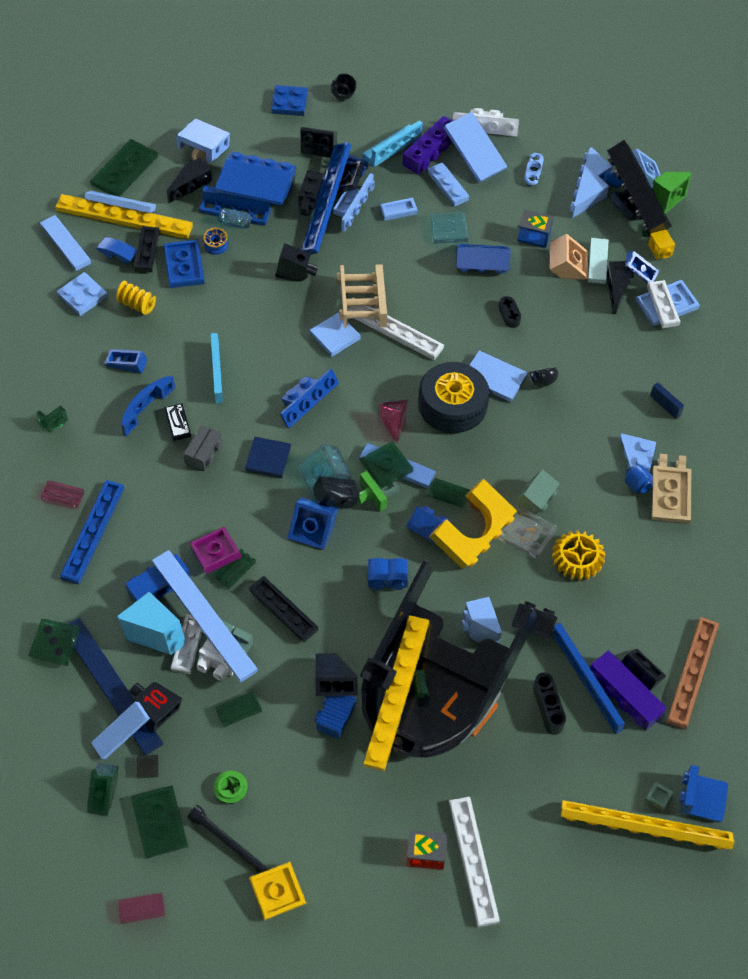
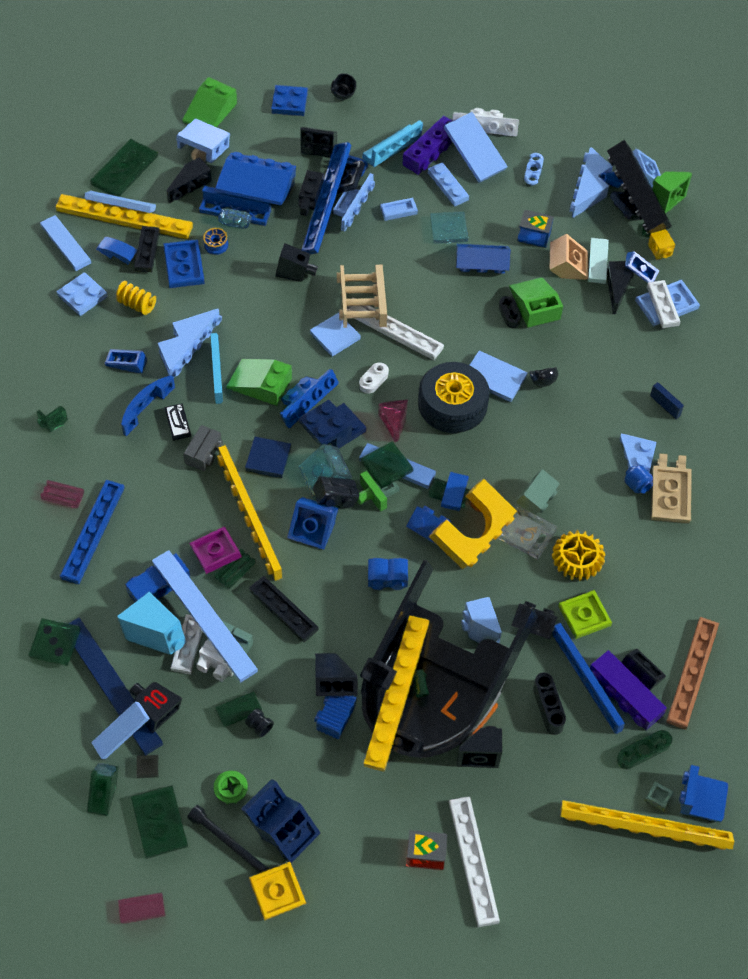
none -> light blue slope [158,309,222,377]
none -> bright green slope [182,77,237,127]
none -> yellow plate [217,445,282,581]
none -> bright green slope [227,359,292,406]
none -> dark blue bracket [241,779,321,863]
none -> black wheel [245,708,274,738]
none -> dark blue bracket [299,400,366,450]
none -> white plate [359,363,389,394]
none -> blue tile [441,472,469,511]
none -> black slope [457,726,502,768]
none -> bright green slope [509,278,563,328]
none -> lime tile [558,590,612,639]
none -> clear green beam [617,730,672,769]

